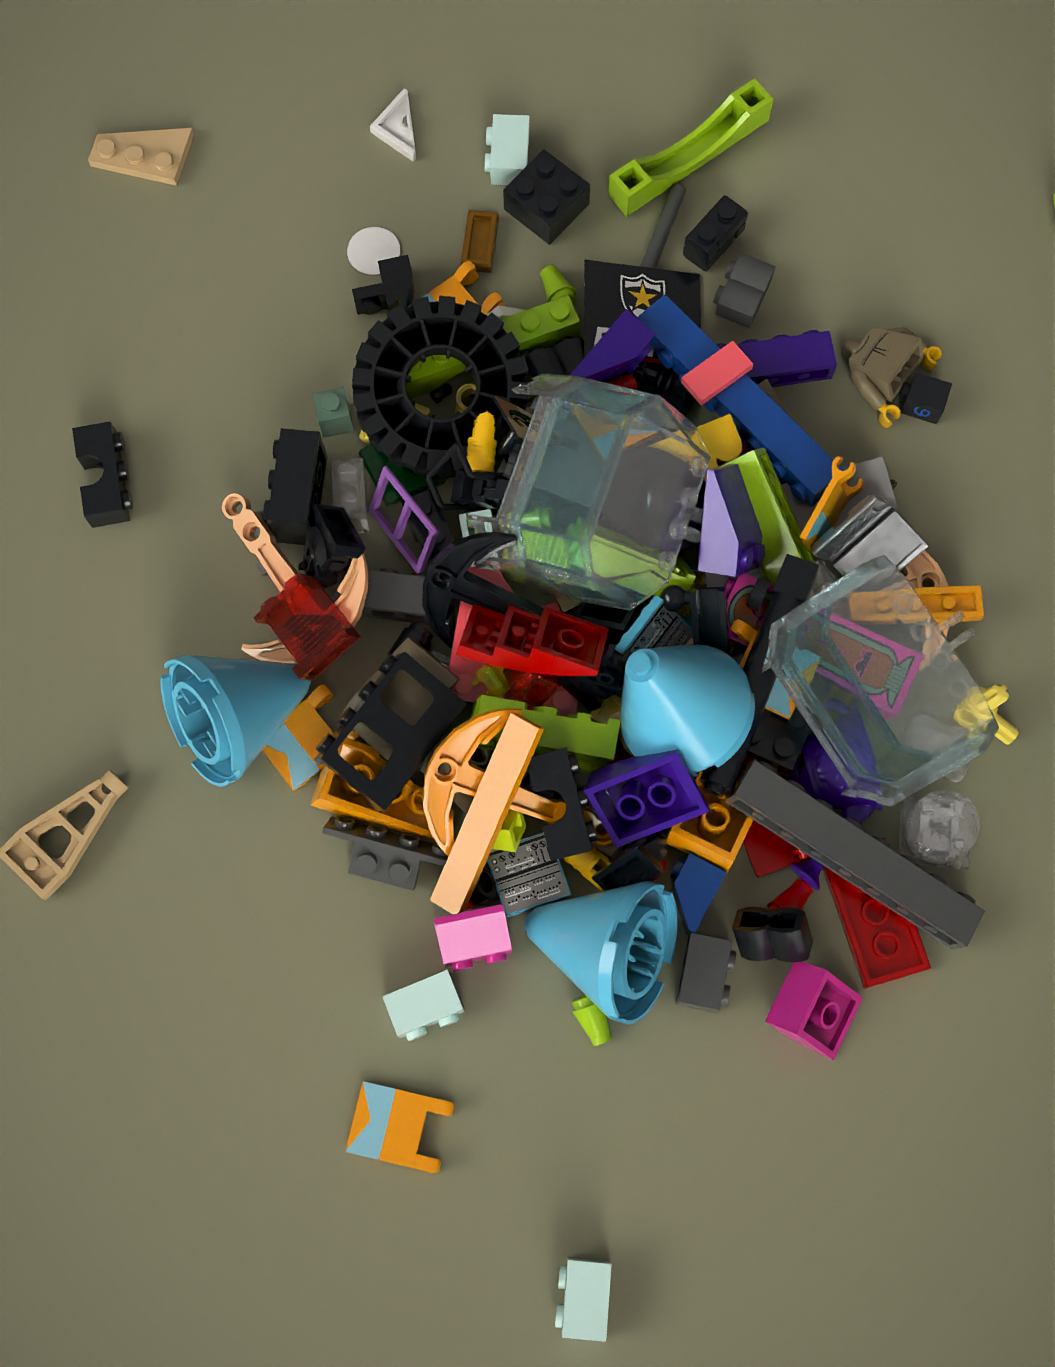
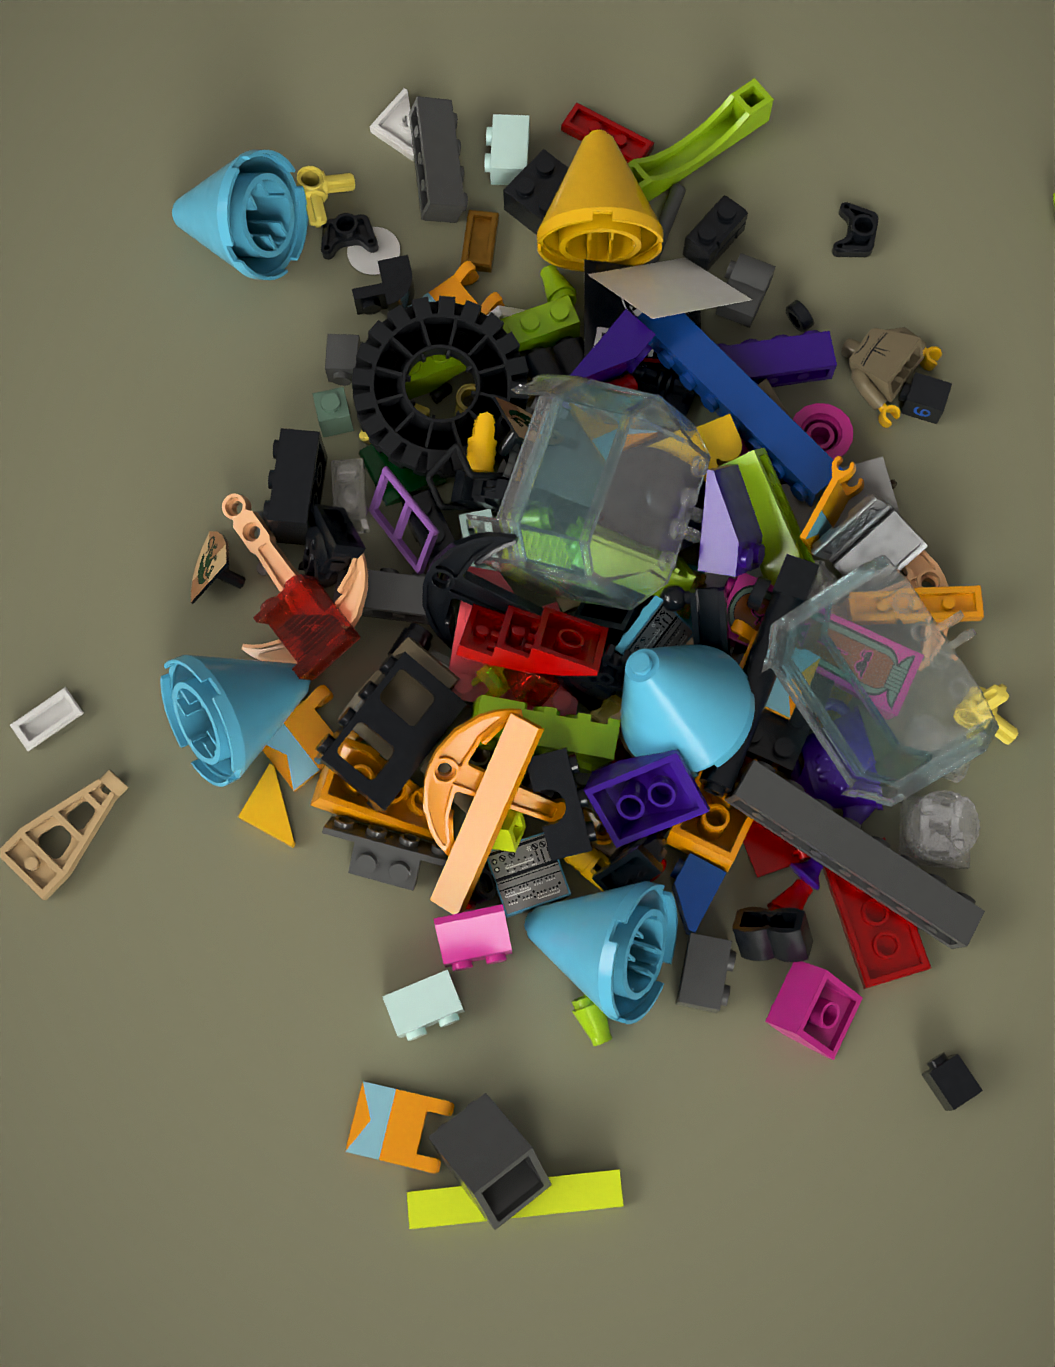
black arch [72,421,133,528] -> none
tan wing [88,128,194,186] -> none
light aqua brick [555,1258,612,1342] -> none
coral tile [681,341,753,406] -> none
none -> white tile [10,687,84,752]
none -> medium azure cone [172,150,308,280]
none -> shield [191,531,246,604]
none -> yellow tile [238,763,296,848]
none -> light yellow axle [297,166,355,228]
none -> black piece [321,213,379,260]
none -> dark grey brick [325,334,361,386]
none -> neon yellow tile [406,1169,624,1229]
none -> dark grey brick [409,96,468,223]
none -> dark grey slope [428,1093,552,1230]
none -> yellow cone [537,130,663,272]
none -> red tile [561,102,654,163]
none -> white sticker [588,258,752,319]
none -> black tile [786,300,814,332]
none -> dark pink piece [793,403,853,460]
none -> black piece [832,202,879,257]
none -> black brick [921,1052,983,1111]

